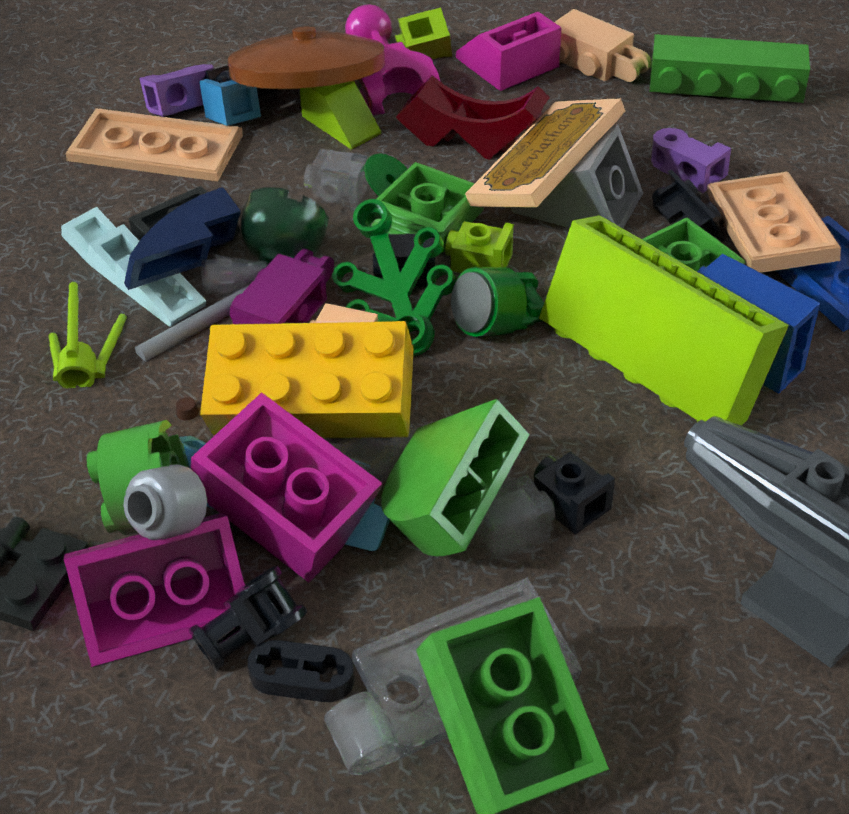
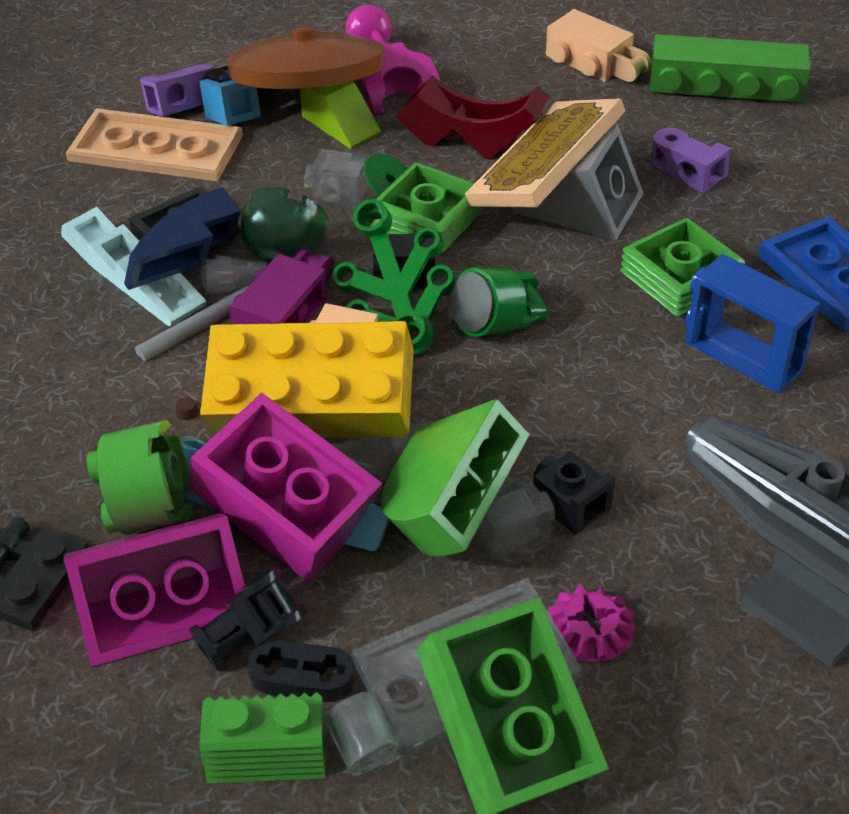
lime plant [49,282,127,388] -> none
light grey head [123,464,207,540] -> none
lime brick [395,7,452,60] -> none
lime brick [445,221,514,273] -> none
dark pink slope [456,12,562,91] -> none
lime brick [539,215,789,426] -> none
black hinge [652,169,725,242] -> none
light nougat tile [707,172,841,273] -> none
none -> bright green brick [199,692,326,783]
none -> dark pink gear [548,584,635,663]

